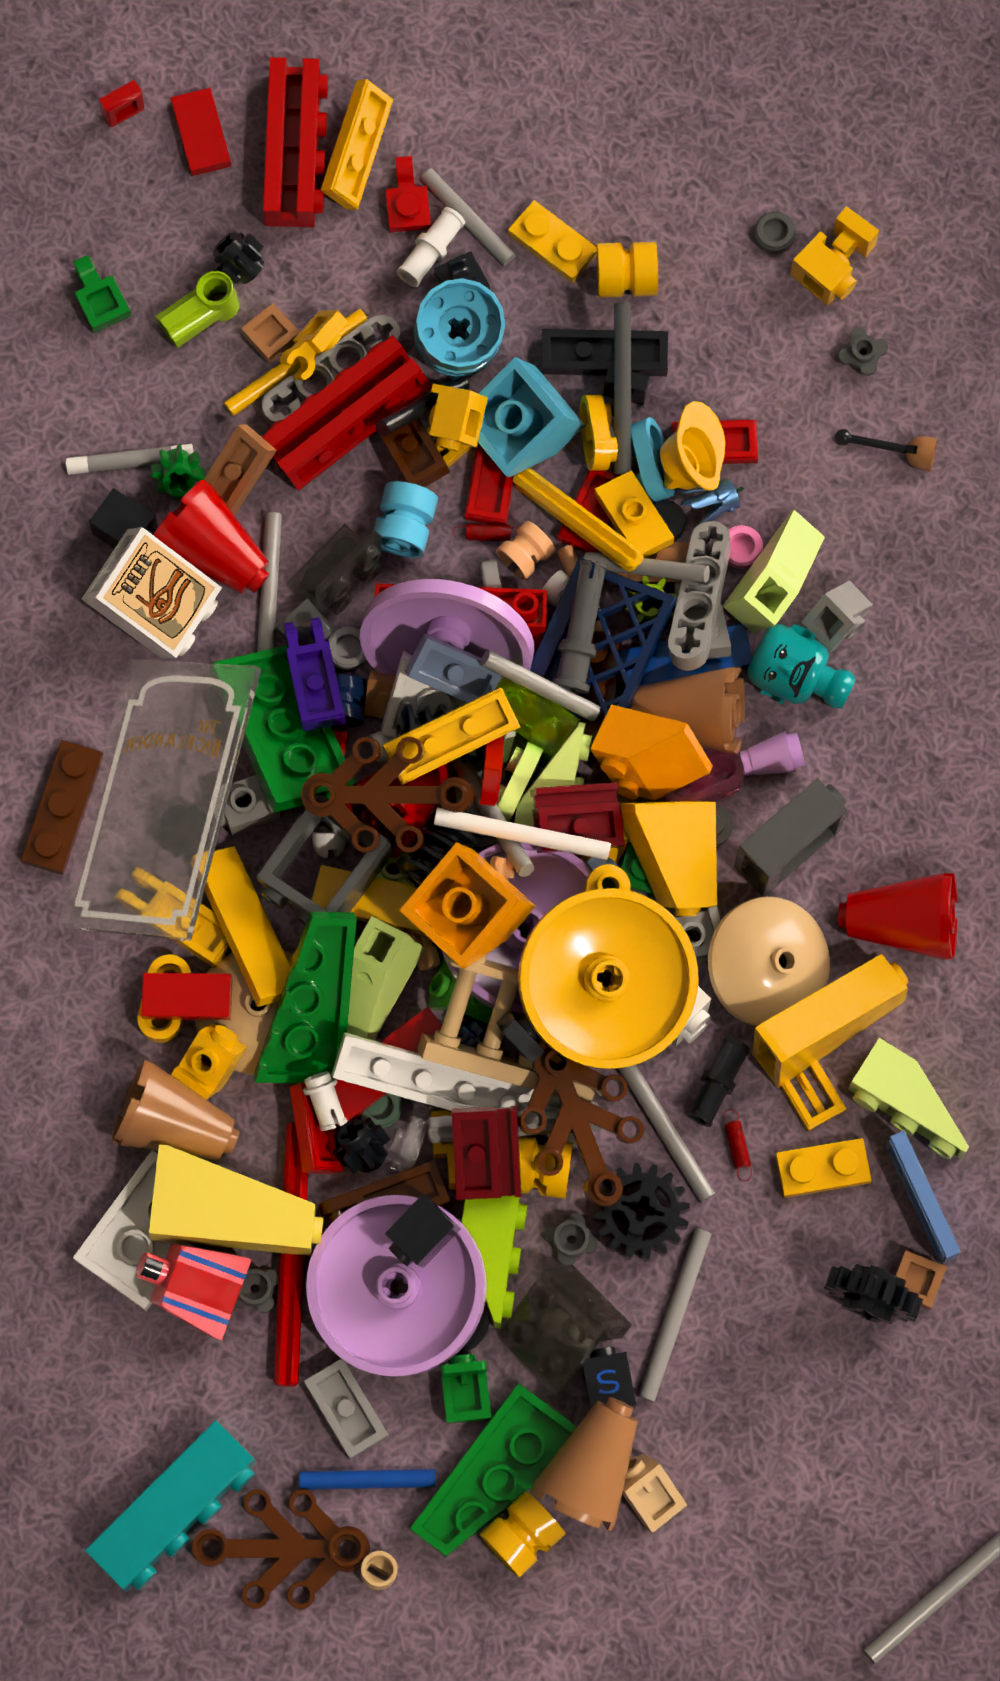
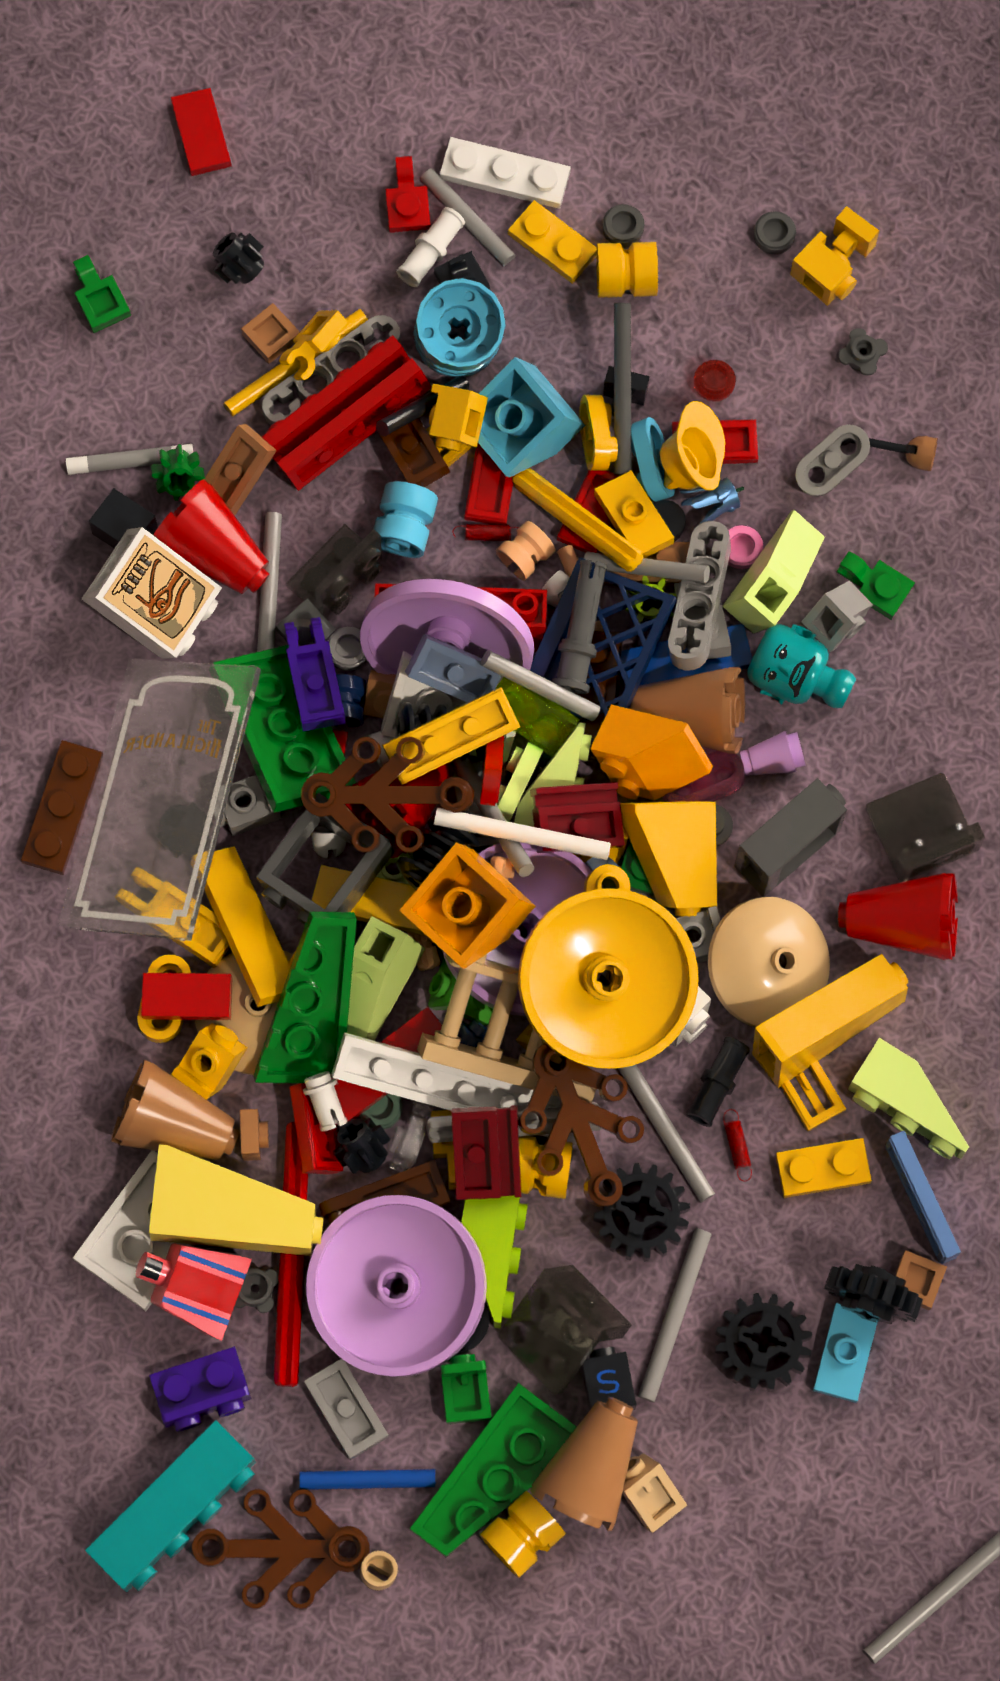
red tile [99,80,145,127] -> none
lime piece [155,271,239,348] -> none
red brick [263,57,328,228] -> none
yellow tile [320,79,393,210] -> none
black brick [385,1194,461,1268] -> none
light grey tile [480,559,502,588] -> none
black plate [496,1011,545,1063] -> none
black plate [541,329,668,377] -> none
dark grey plate [545,1213,598,1266] -> none
none -> dark purple bracket [149,1346,252,1432]
none -> medium nougat plate [240,1109,269,1161]
none -> white plate [440,137,571,209]
none -> dark grey tile [603,204,644,247]
none -> clear red plate [694,360,736,401]
none -> black gear [715,1293,812,1392]
none -> light grey plate [796,425,870,496]
none -> medium azure plate [813,1303,878,1403]
none -> green plate [836,551,915,620]
none -> clear smoke bracket [866,773,985,882]

